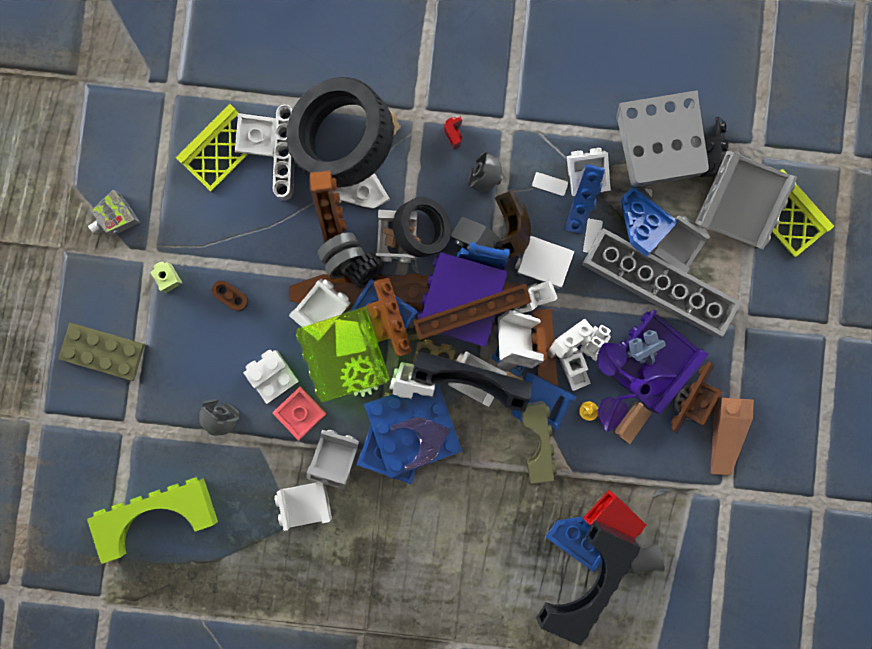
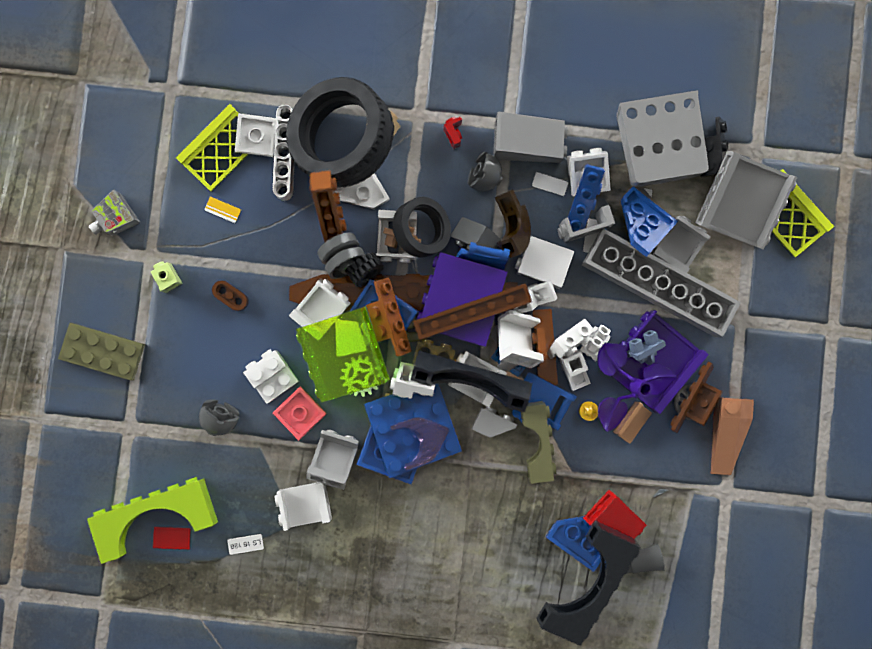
none -> red sticker [153,527,191,549]
none -> yellow sticker [205,197,241,223]
none -> white sticker [228,534,264,555]
none -> light grey slope [472,406,517,437]
none -> light grey slope [493,112,568,163]
none -> light grey panel [557,205,615,243]

